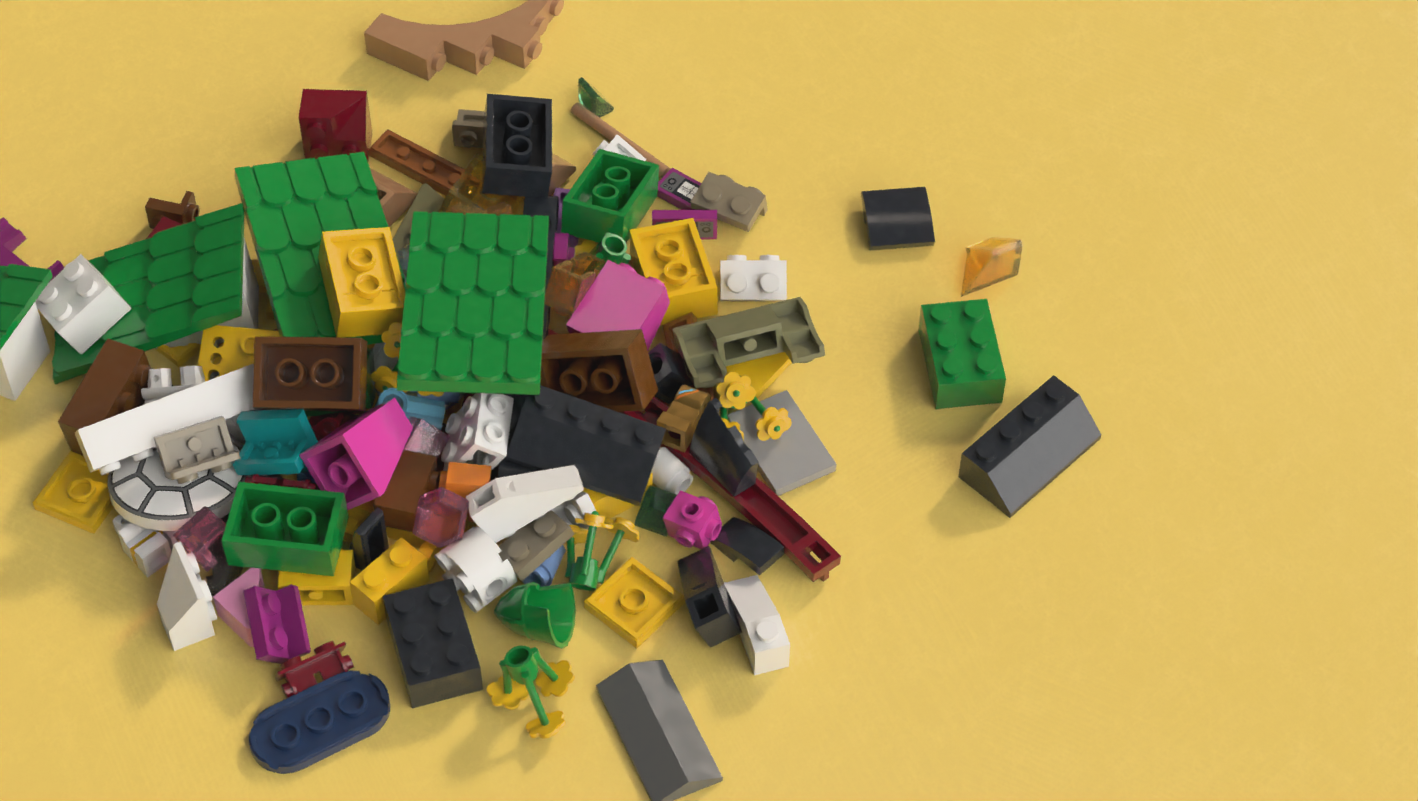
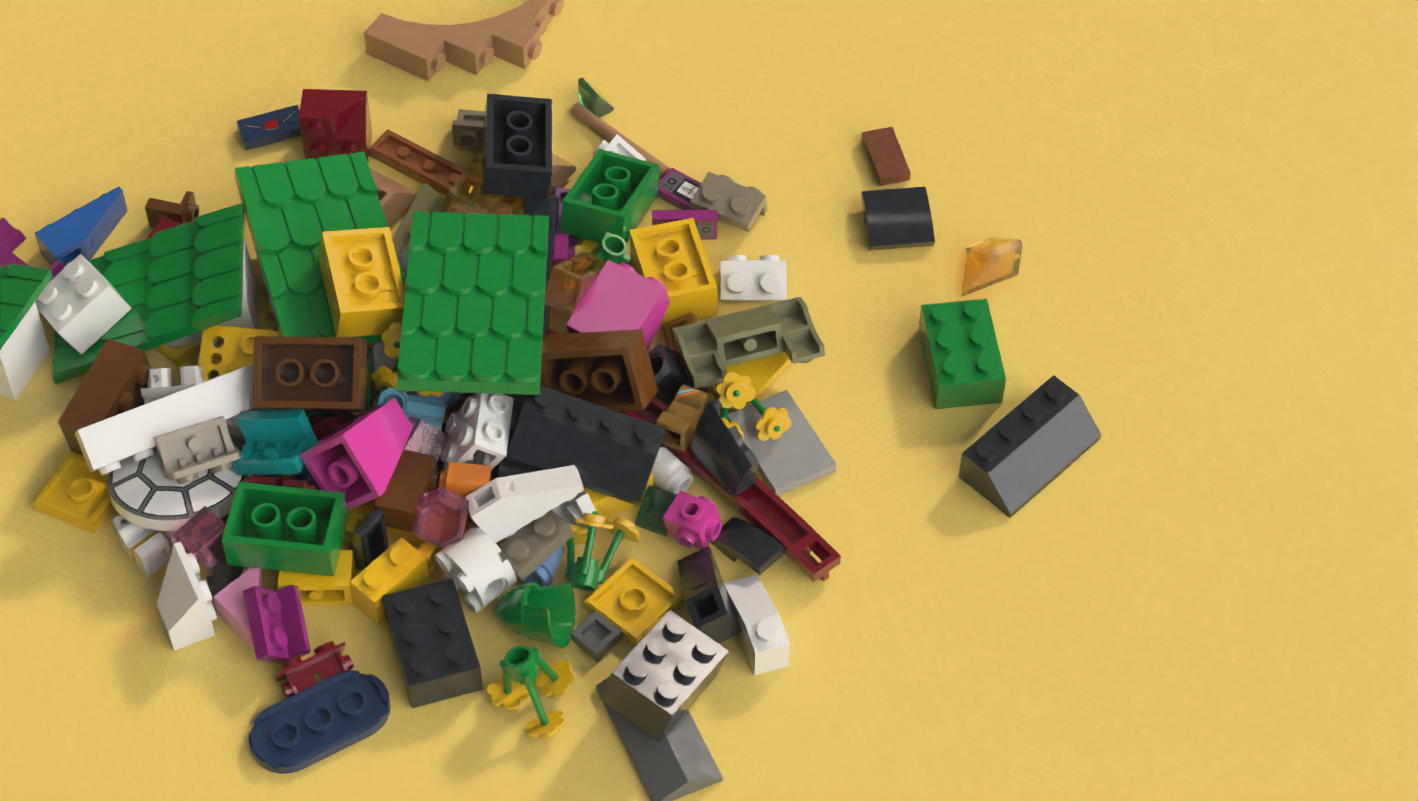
none -> blue slope [35,186,128,267]
none -> dark blue tile [237,105,301,150]
none -> dark grey tile [571,611,622,661]
none -> brick [600,609,729,741]
none -> copper tile [862,127,911,186]

